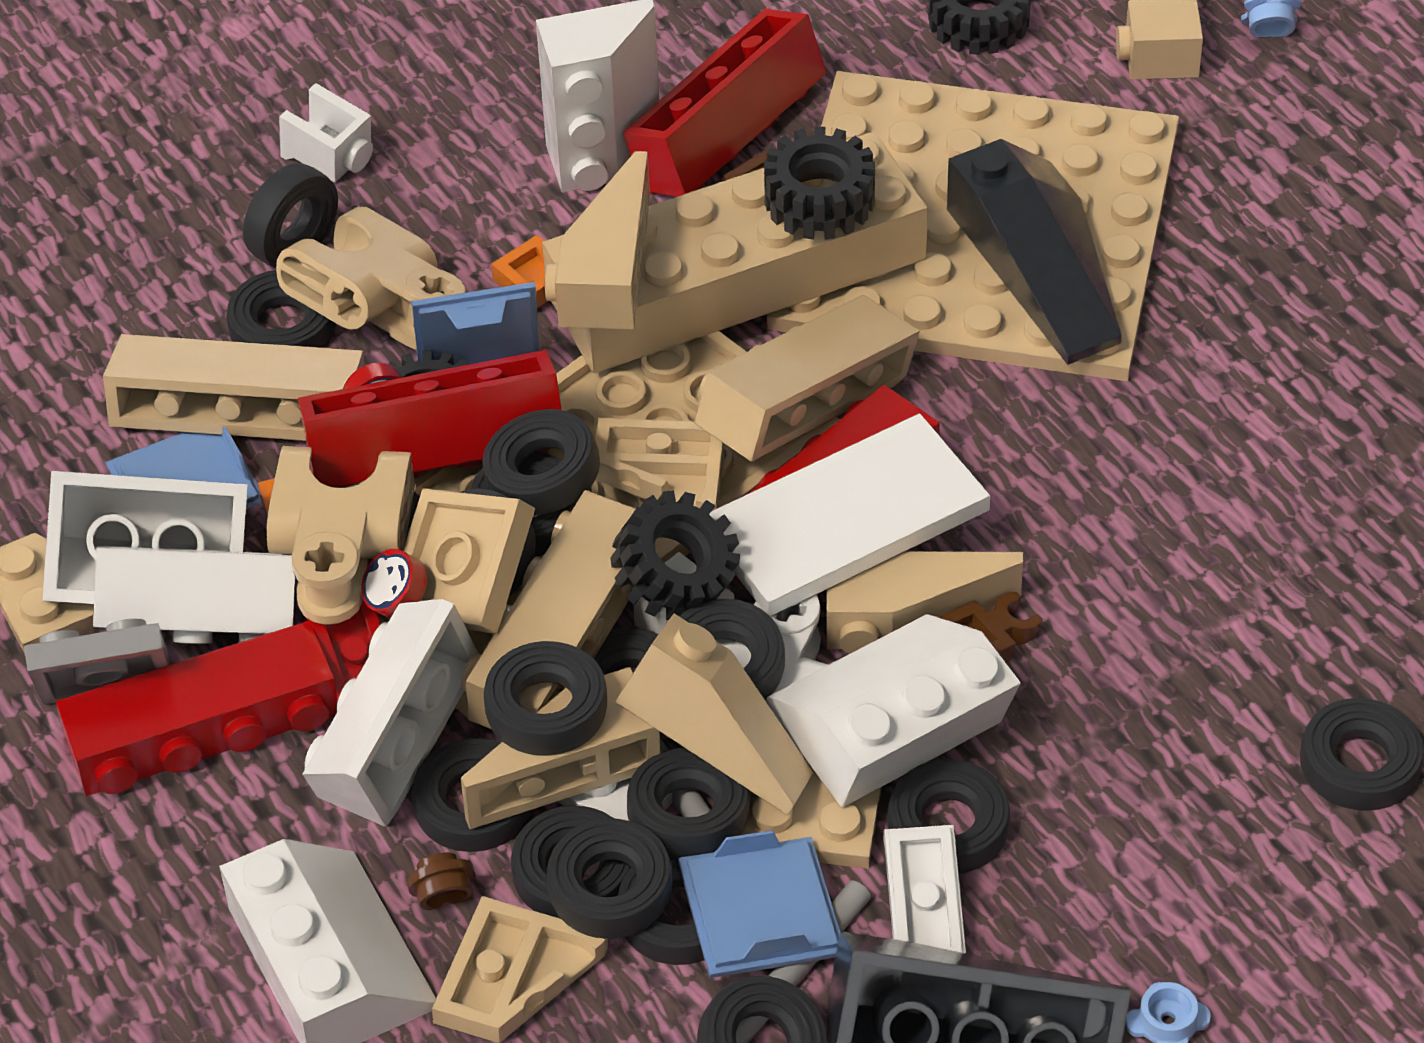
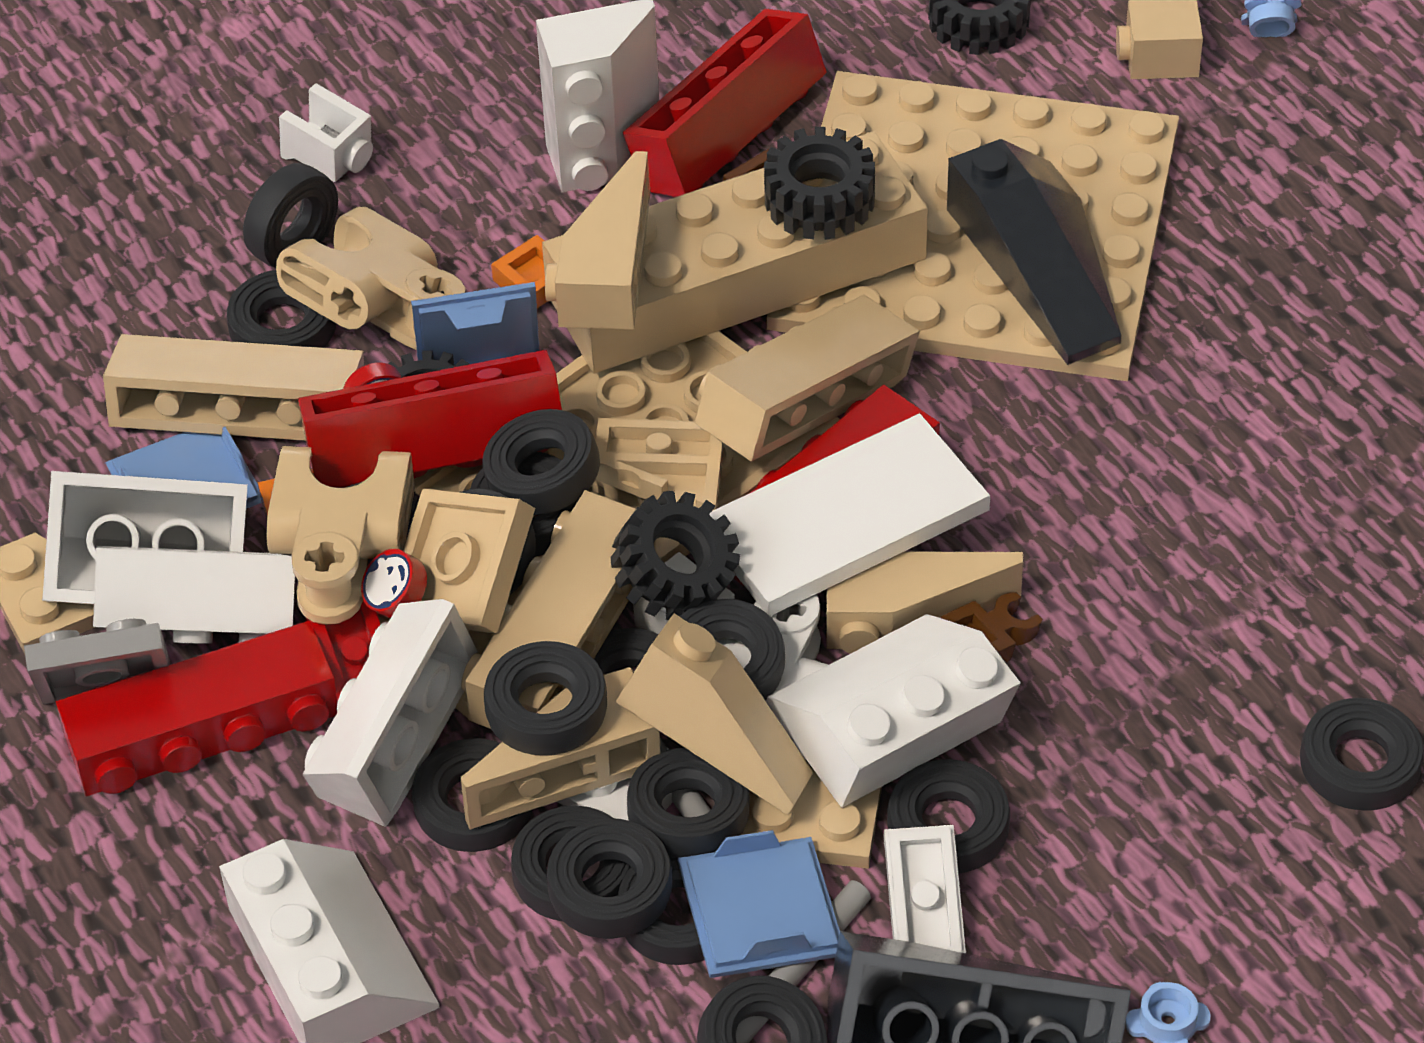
reddish brown plate [406,852,476,910] -> none
tan wing [432,896,608,1043] -> none

